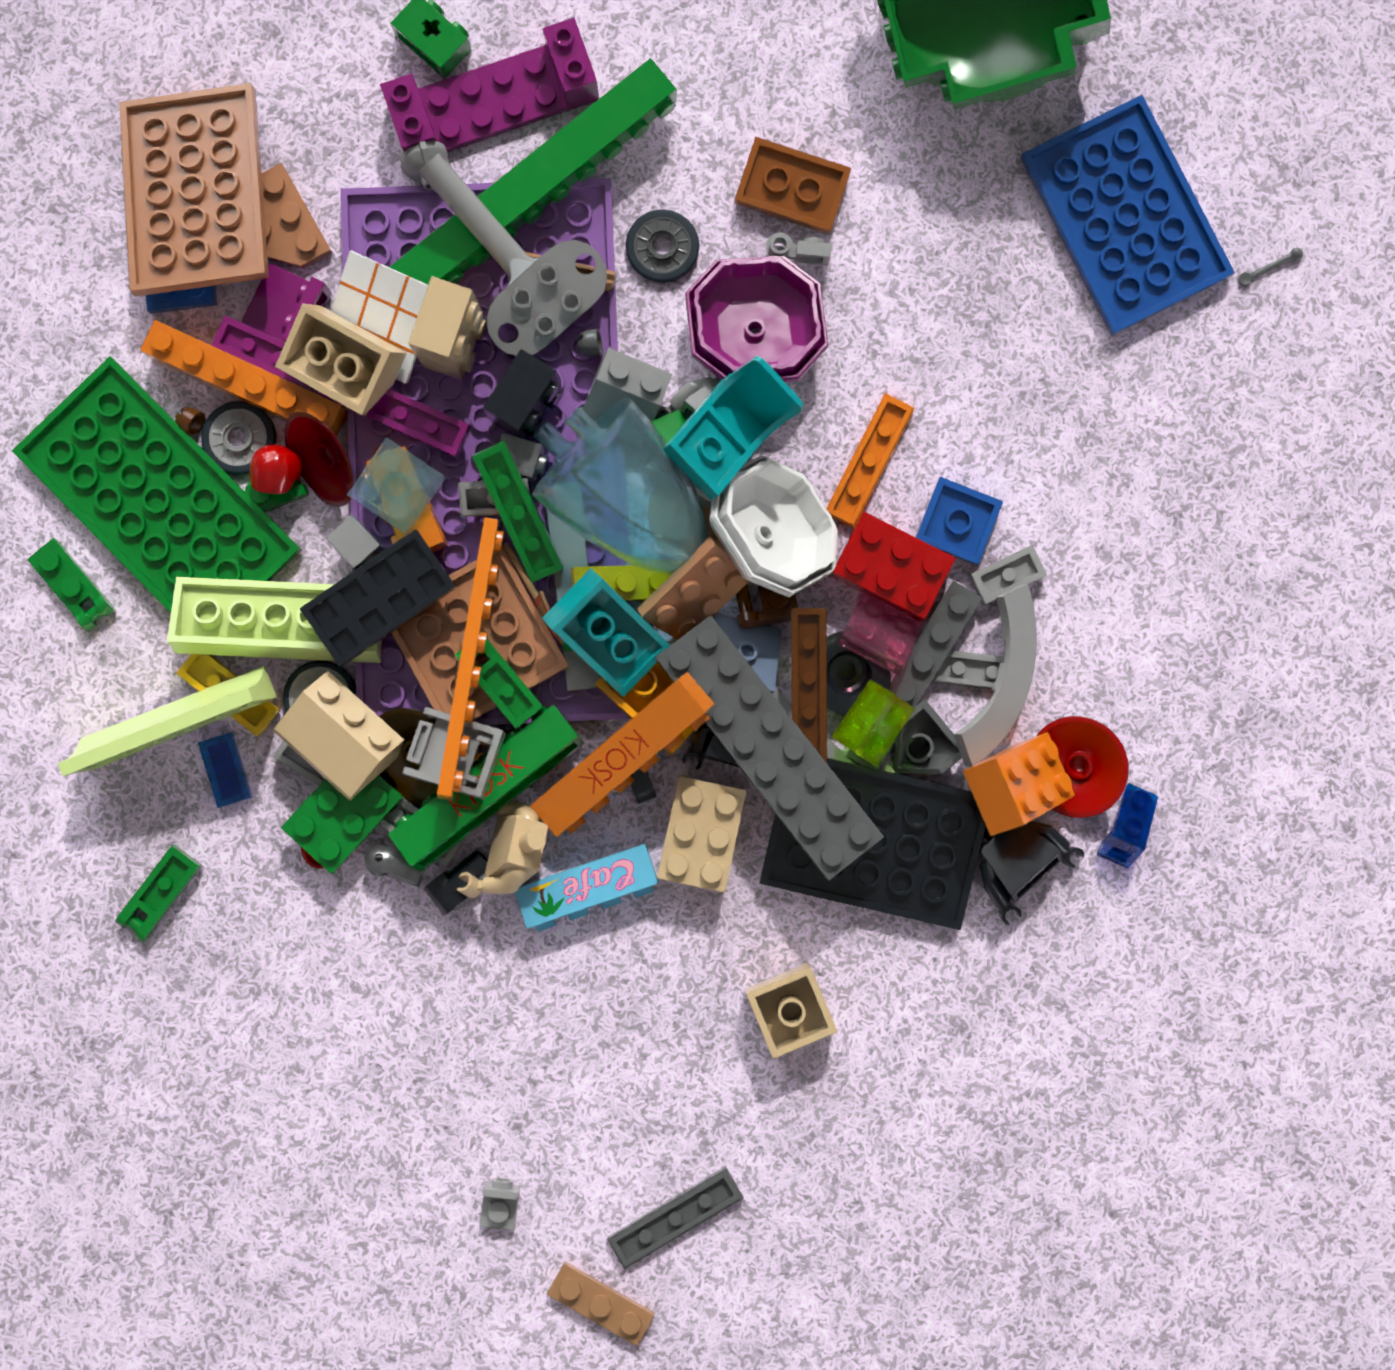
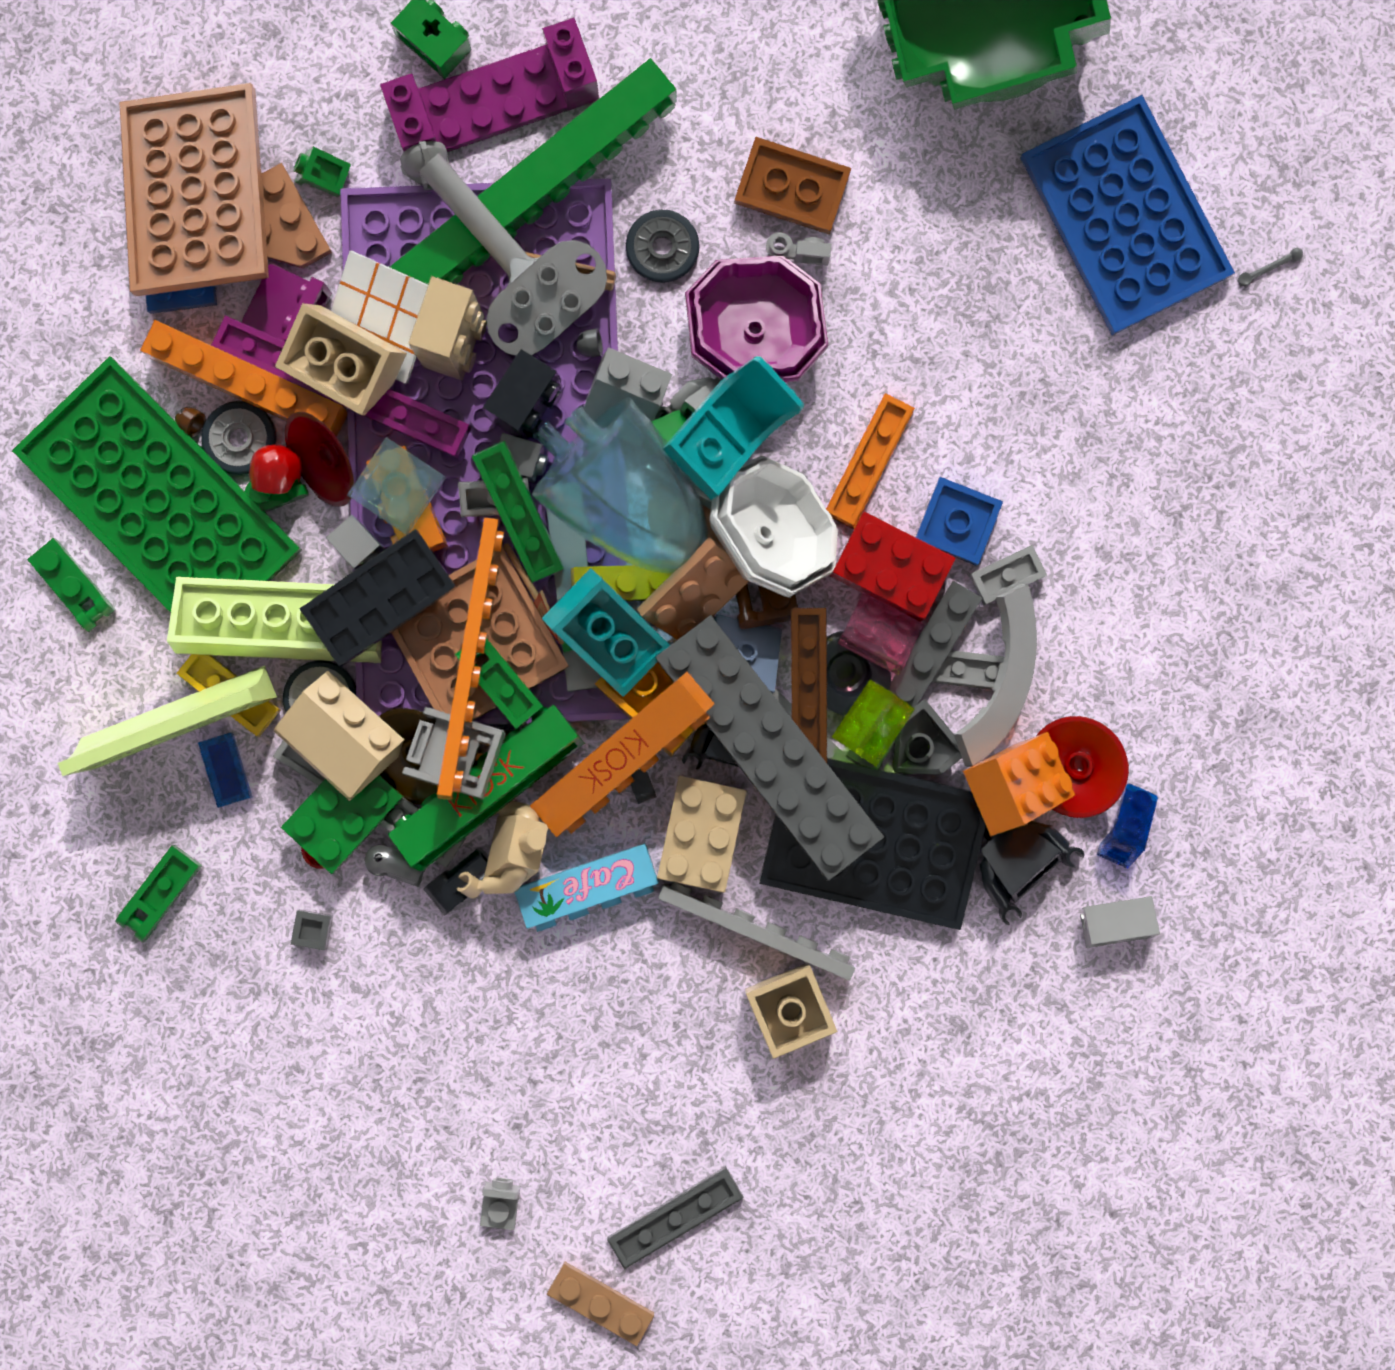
none -> dark grey plate [290,909,333,950]
none -> green bracket [293,146,351,197]
none -> light grey plate [658,882,855,981]
none -> light grey hinge [1080,896,1160,948]

